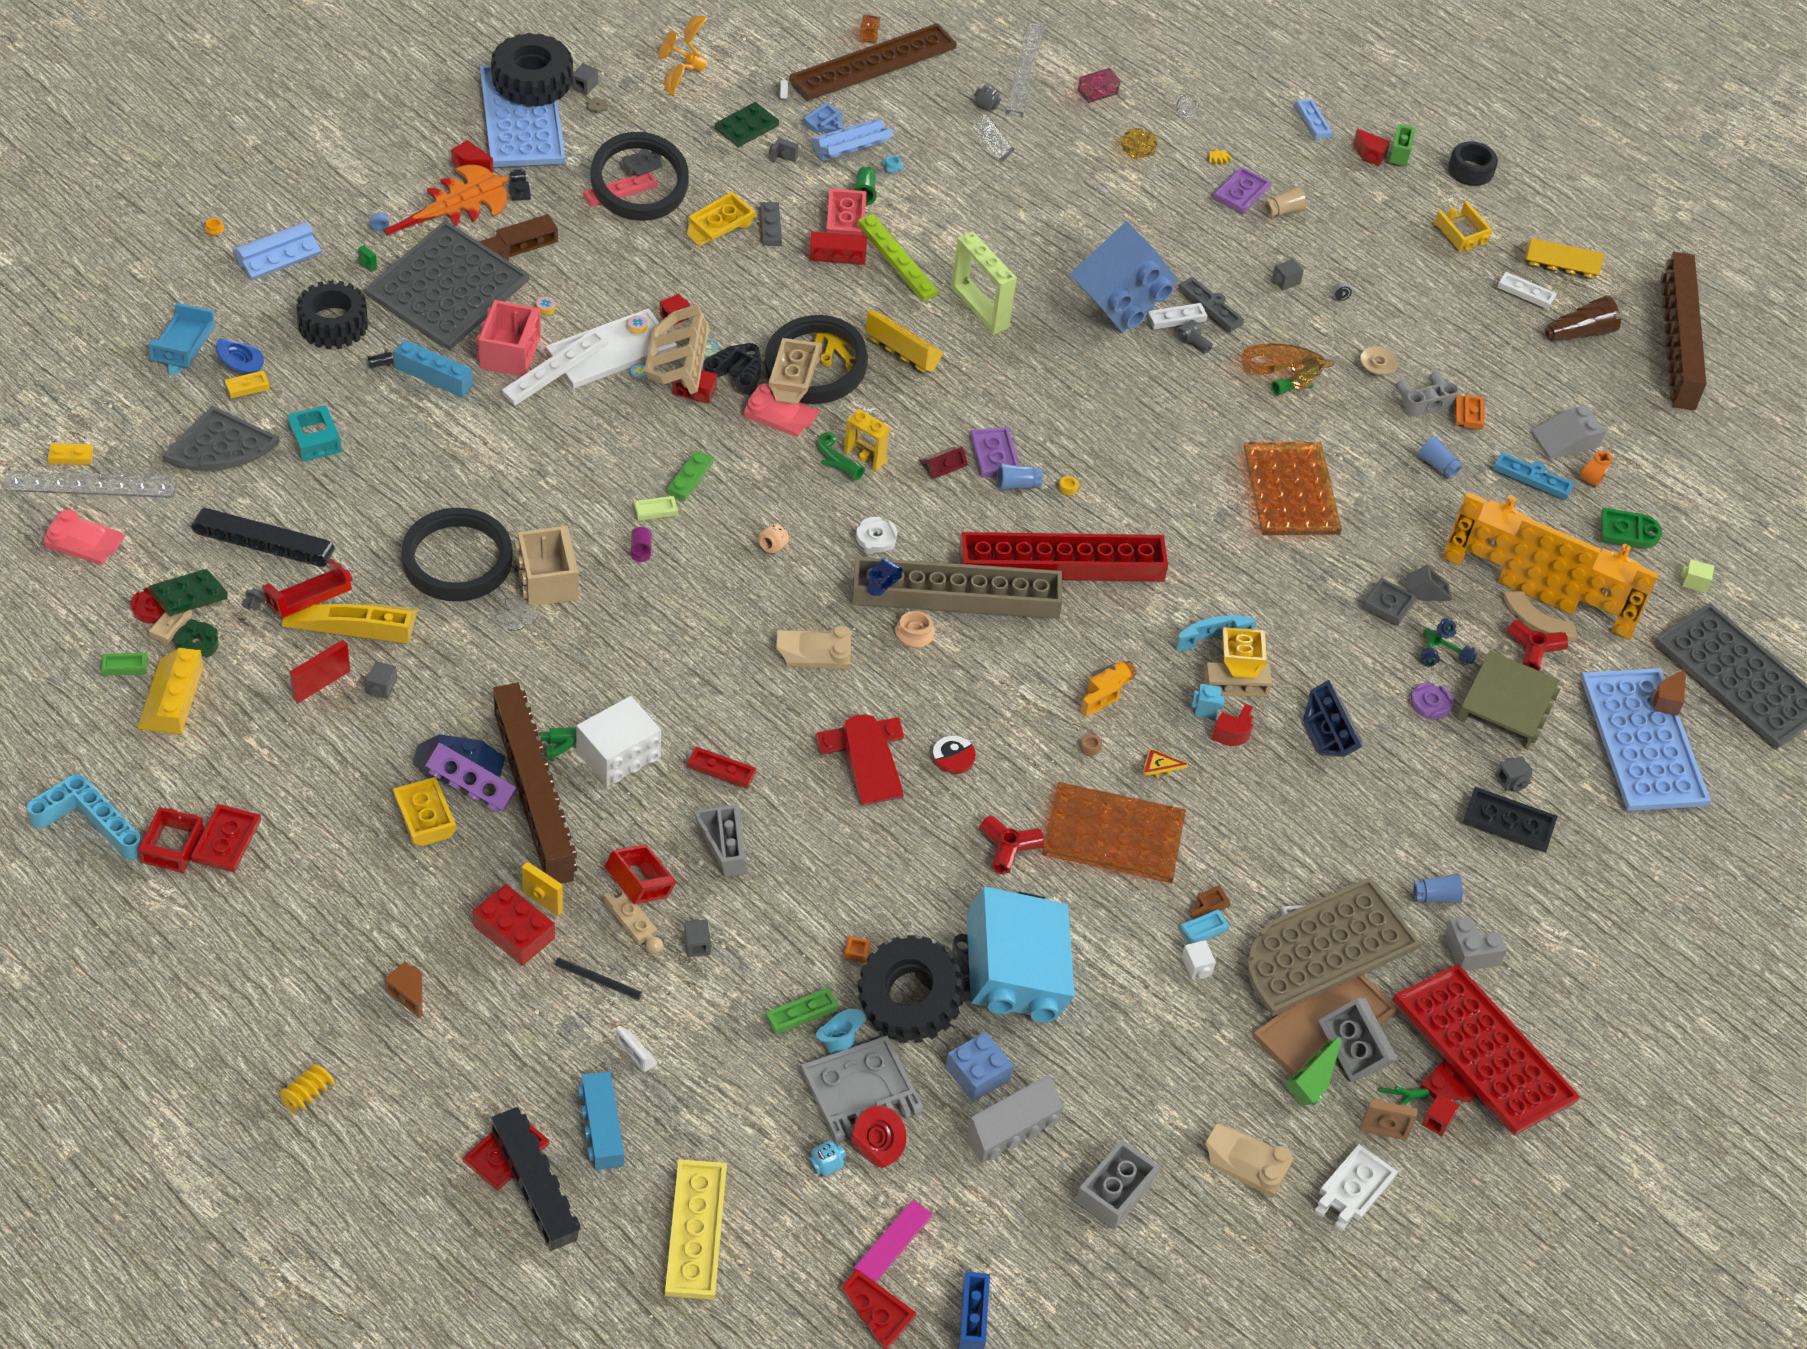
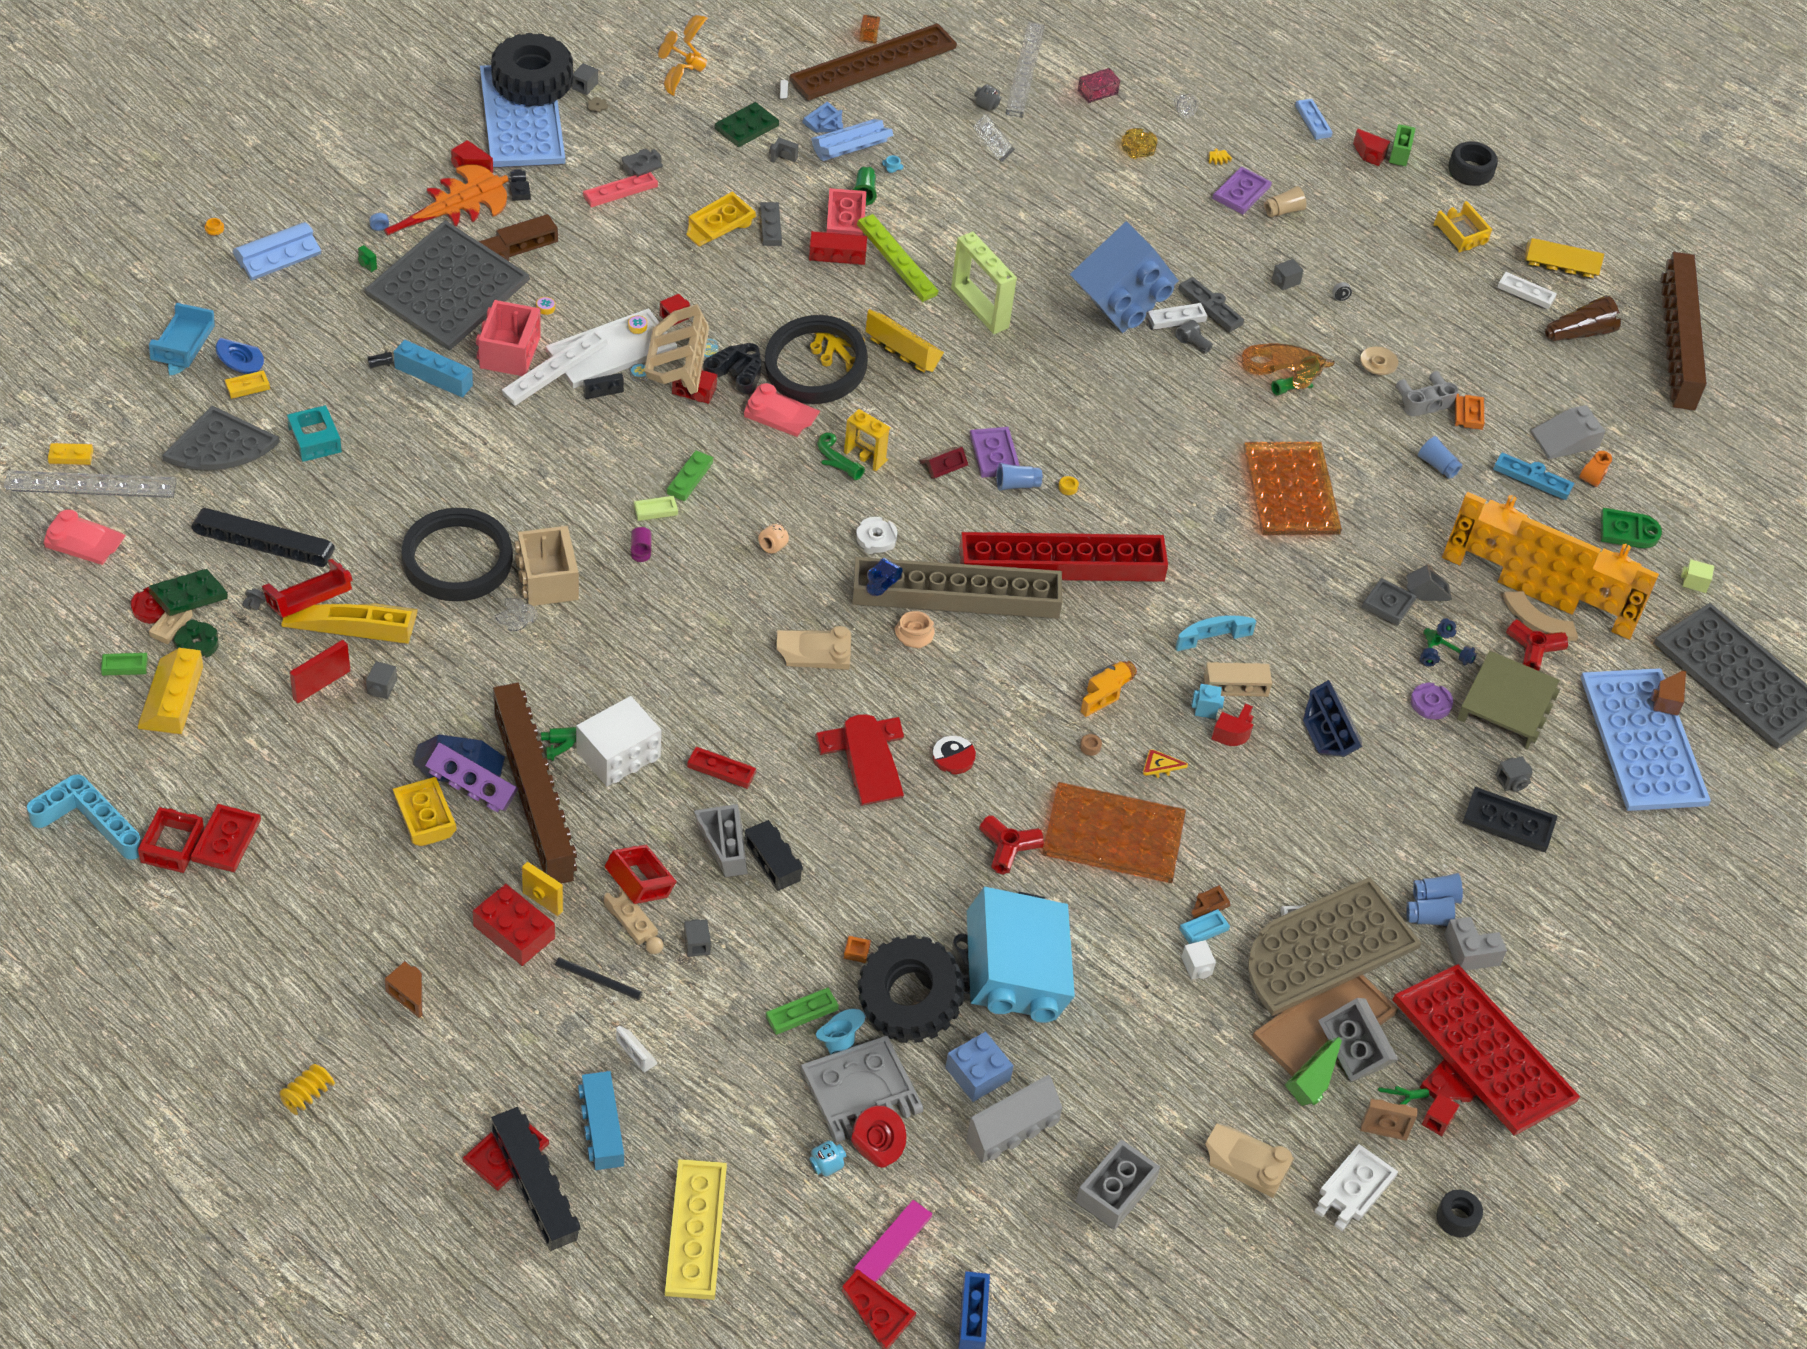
black tyre [296,280,368,349] -> none
black tyre [590,132,689,221] -> none
tan slope [769,338,821,404] -> none
yellow slope [1222,627,1267,679] -> none
none -> black plate [583,373,624,400]
none -> black brick [744,820,803,891]
none -> medium blue plant [1406,896,1455,926]
none -> black tyre [1436,1189,1483,1238]

